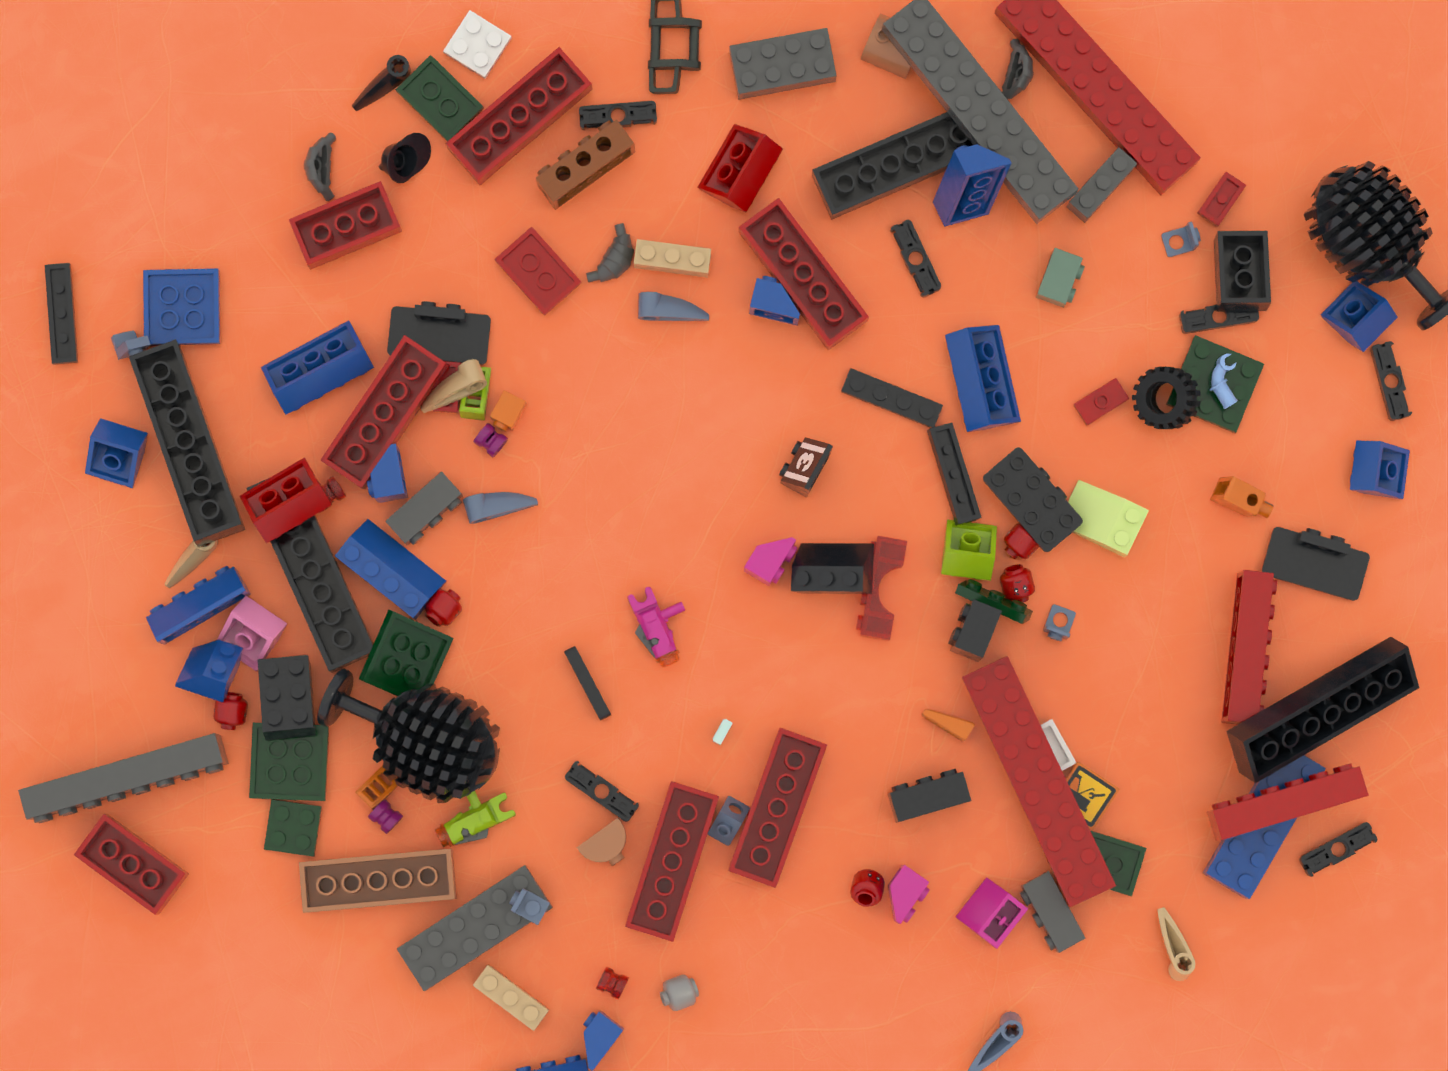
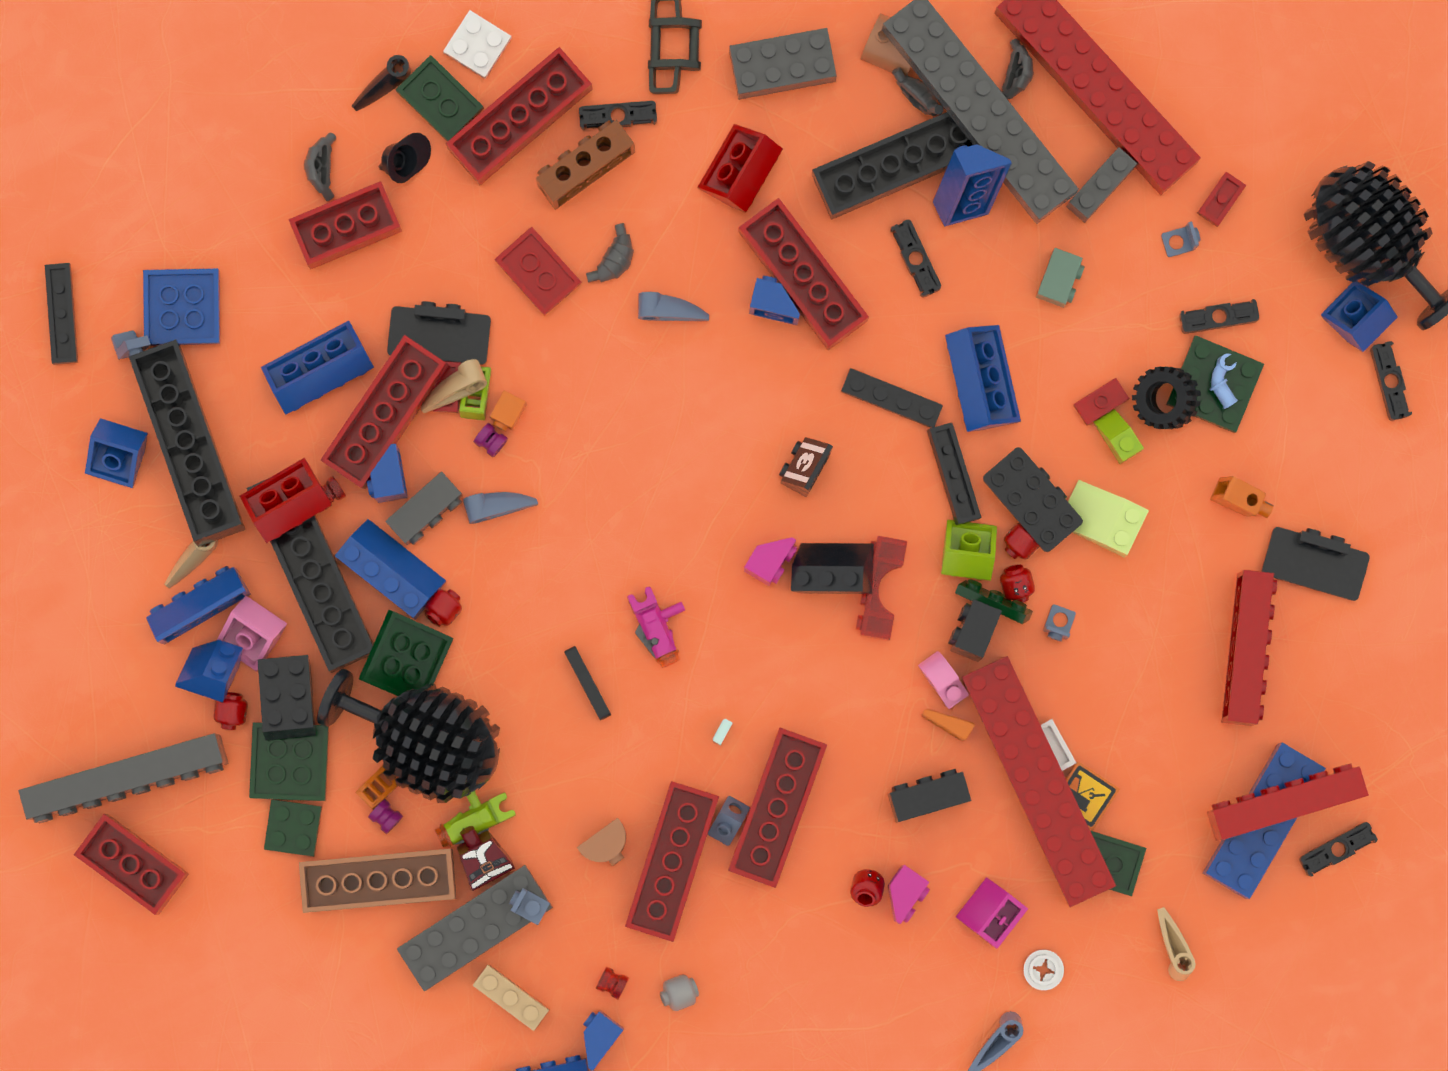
black piece [565,761,639,822] -> none
tan brick [634,239,711,278] -> none
dark grey brick [1020,871,1085,953] -> none
black brick [1213,231,1271,312] -> none
black brick [1226,637,1419,783] -> none
blue slope [1350,440,1410,499] -> none
none -> torso [457,826,515,891]
none -> dark grey piece [892,67,943,116]
none -> bright pink brick [918,651,969,709]
none -> white gear [1024,950,1064,990]
none -> lime slope [1093,409,1144,464]

